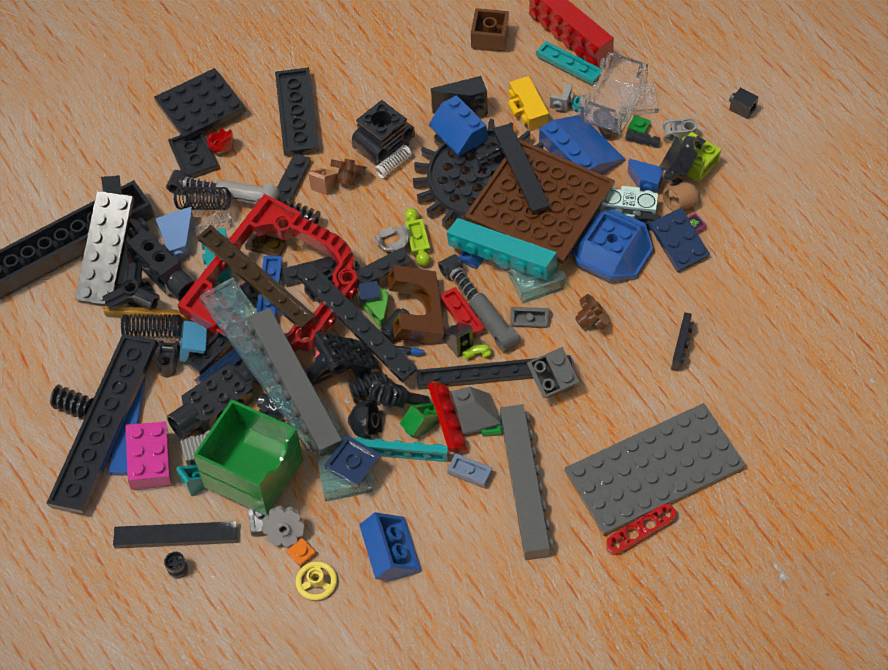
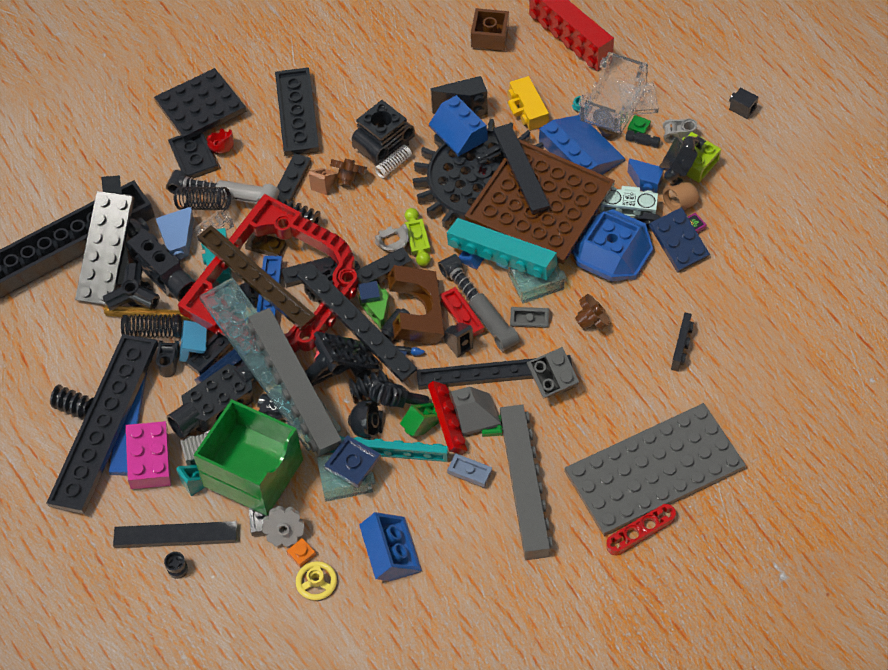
lime arm [462,344,492,361] -> none
teal plate [536,41,603,85] -> none
light grey bracket [550,84,575,112] -> none

